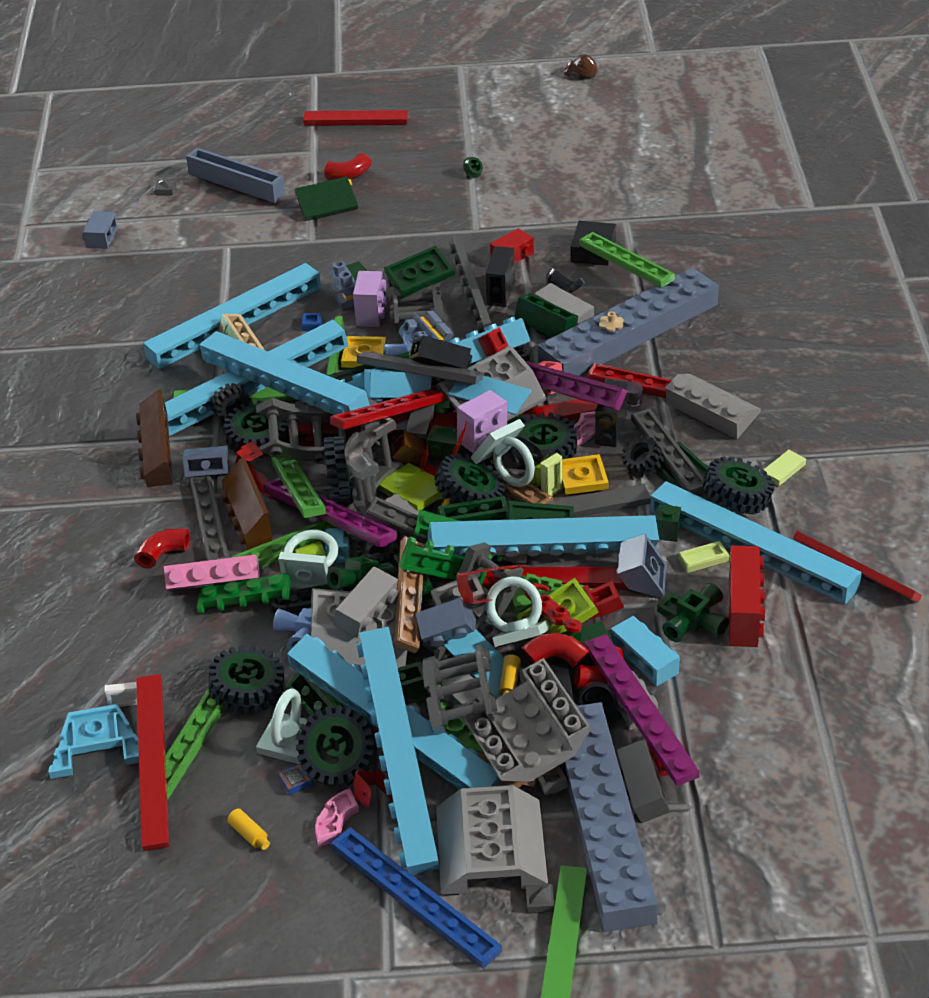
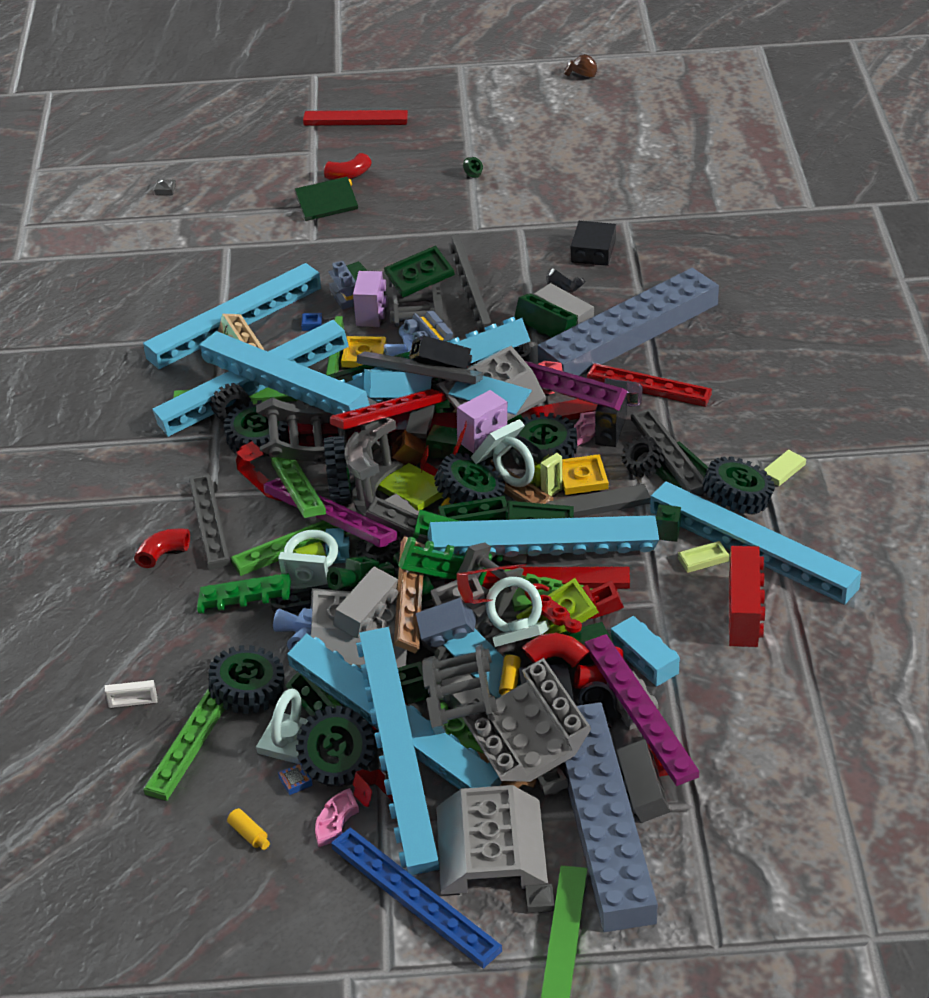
medium azure wing [49,704,139,779] -> none
sand blue brick [82,211,118,249] -> none
reddish brown slope [136,389,173,487] -> none
red tile [136,674,169,851] -> none
bright pink brick [164,555,260,590] -> none
sand blue brick [182,446,230,477] -> none
sand blue brick [186,148,286,203] -> none
reddish brown slope [220,458,272,551] -> none
red slope [478,327,509,356] -> none
black brick [485,246,515,307] -> none
red brick [490,228,534,263] -> none
bright green tile [579,232,675,288] -> none
tan plant [599,312,624,332] -> none
sand blue slope [616,534,667,598] -> none
dark green brick [657,583,729,642] -> none
light grey slope [665,374,761,439] -> none
red tile [793,531,922,603] -> none

